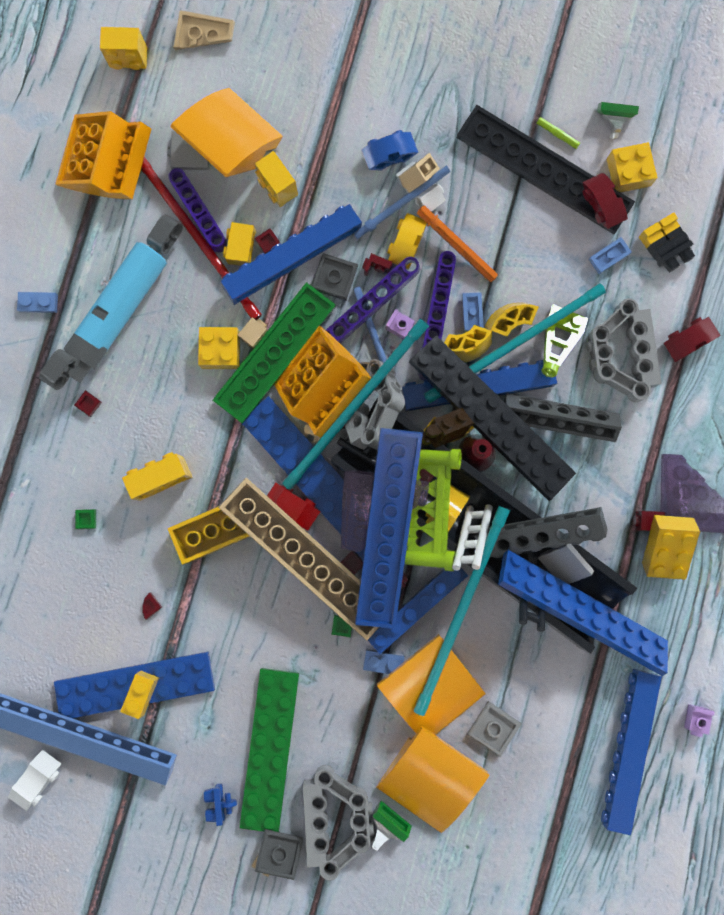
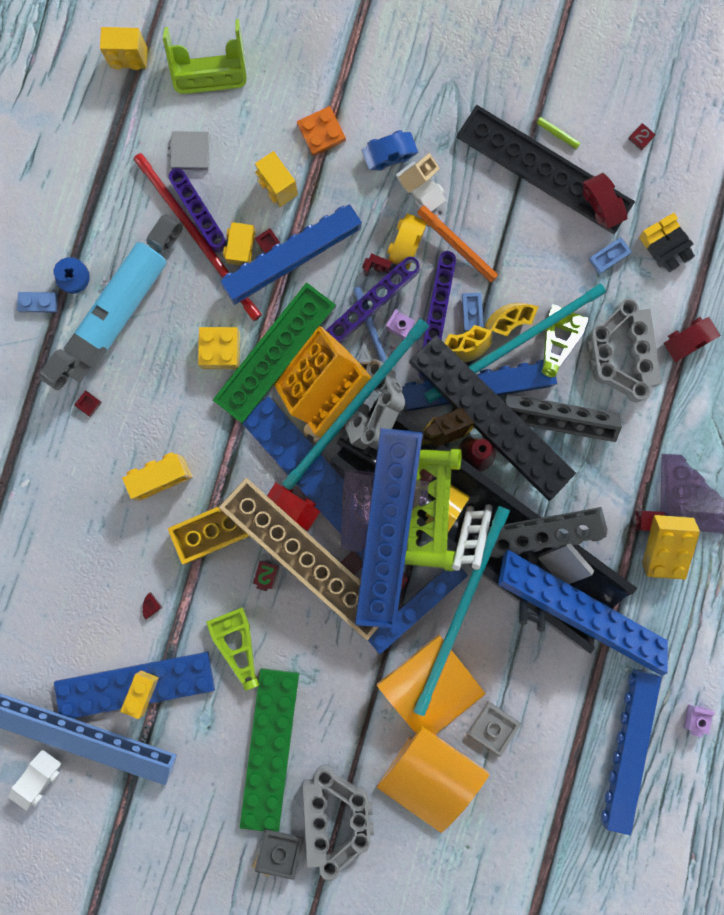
light orange slope [55,111,151,199] -> none
green tile [75,509,96,529] -> none
light orange slope [170,88,283,177] -> none
tan wing [173,10,235,50] -> none
blue hips [204,783,237,826] -> none
tan brick [238,318,268,349] -> none
dark grey tile [312,253,358,301] -> none
green tile [331,615,352,638] -> none
medium blue bar [354,165,451,239] -> none
medium blue plate [363,650,404,674] -> none
green piece [370,801,412,851] -> none
green piece [597,102,639,139] -> none
yellow brick [607,142,658,192] -> none
none -> blue piece [53,257,90,294]
none -> lime windscreen [162,19,247,94]
none -> lime plate [206,607,259,691]
none -> dark red brick [252,561,280,591]
none -> orange plate [297,106,346,156]
none -> dark red tile [628,123,656,150]

